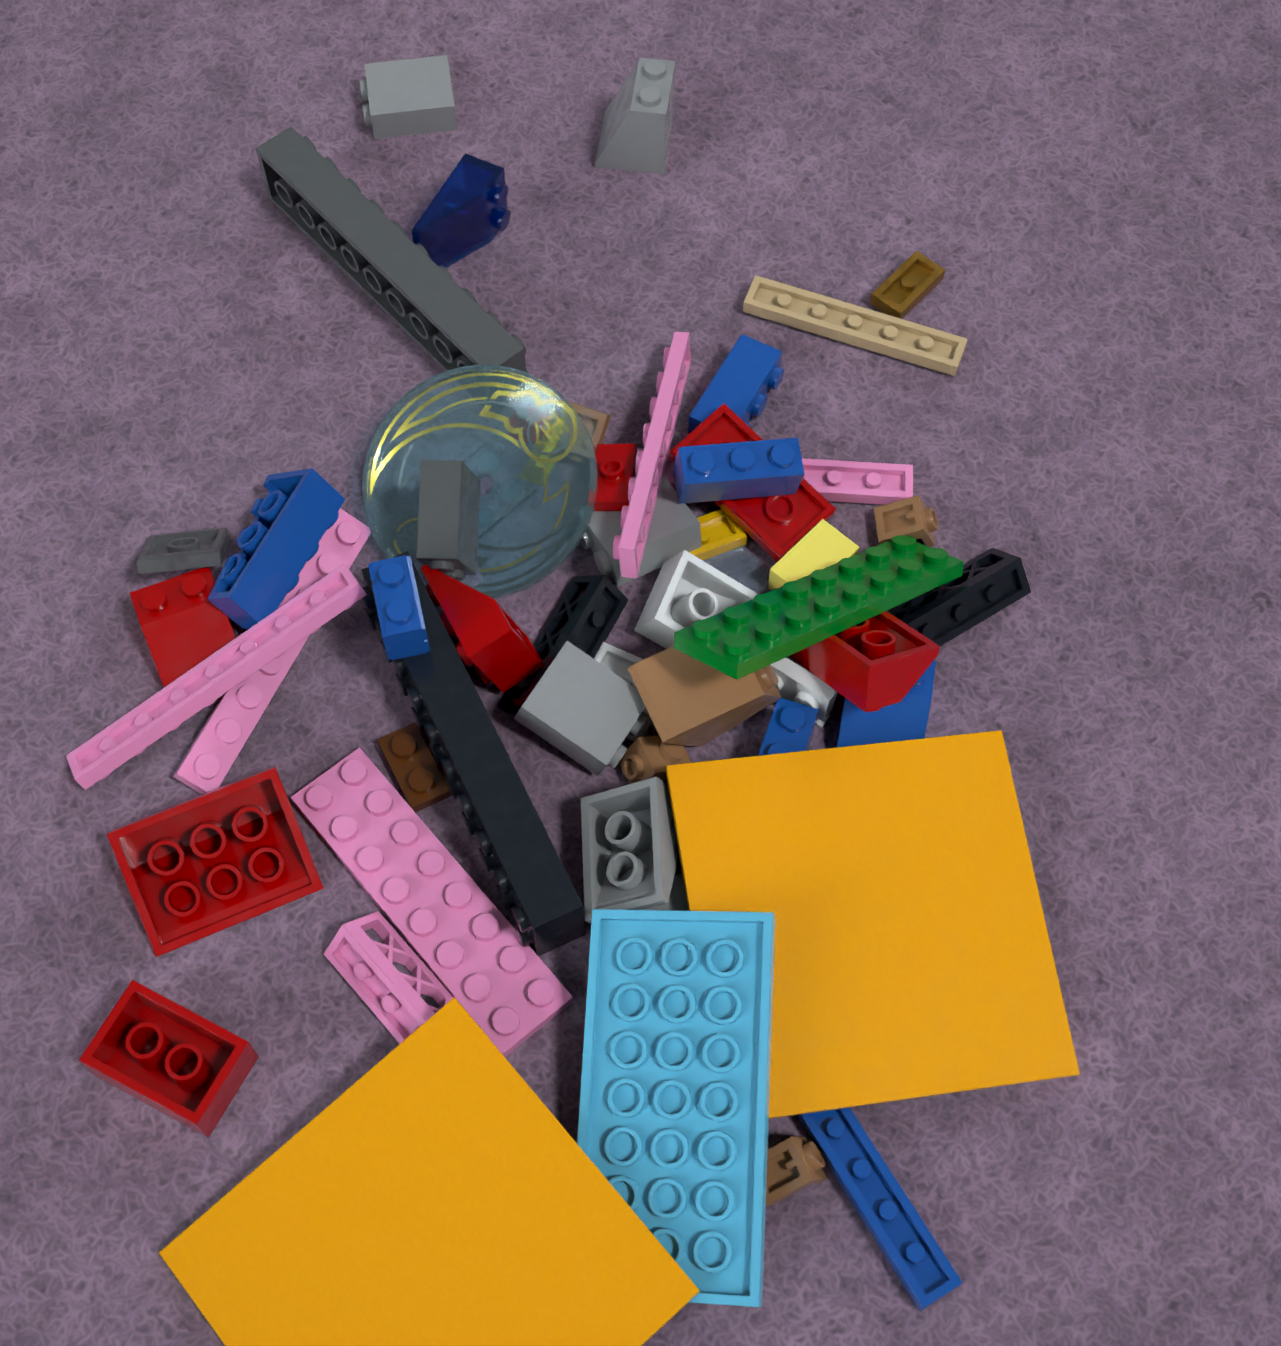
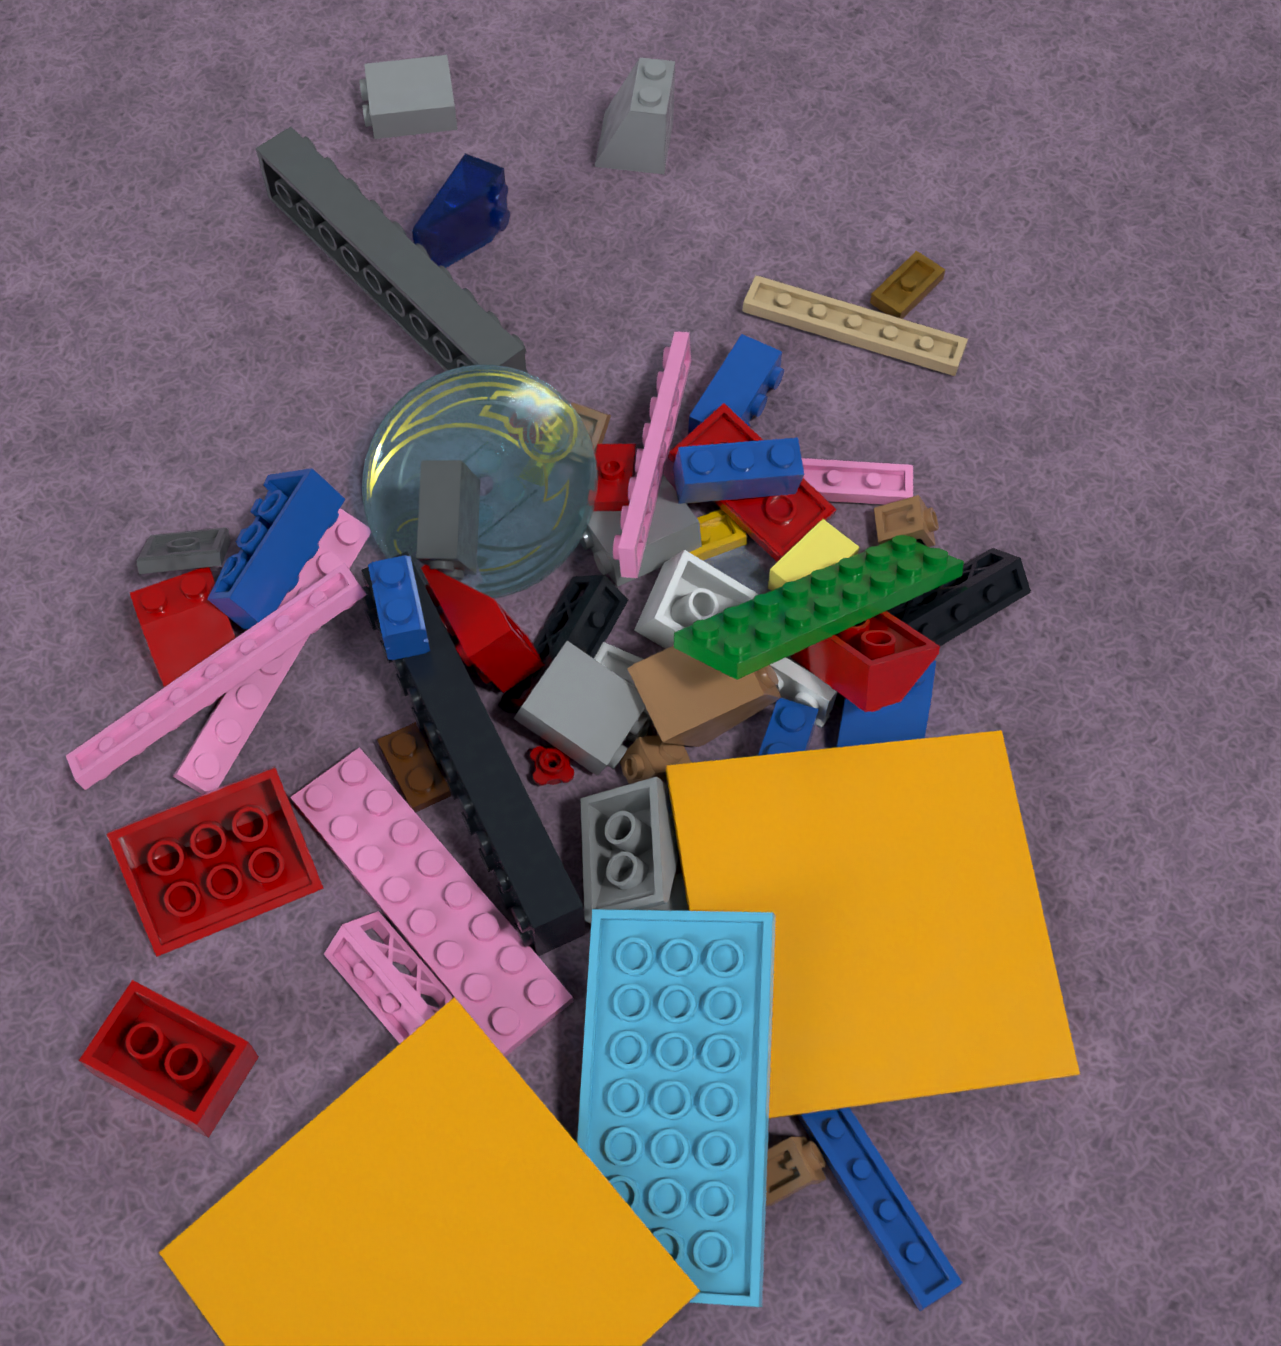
none -> red plate [530,746,575,786]

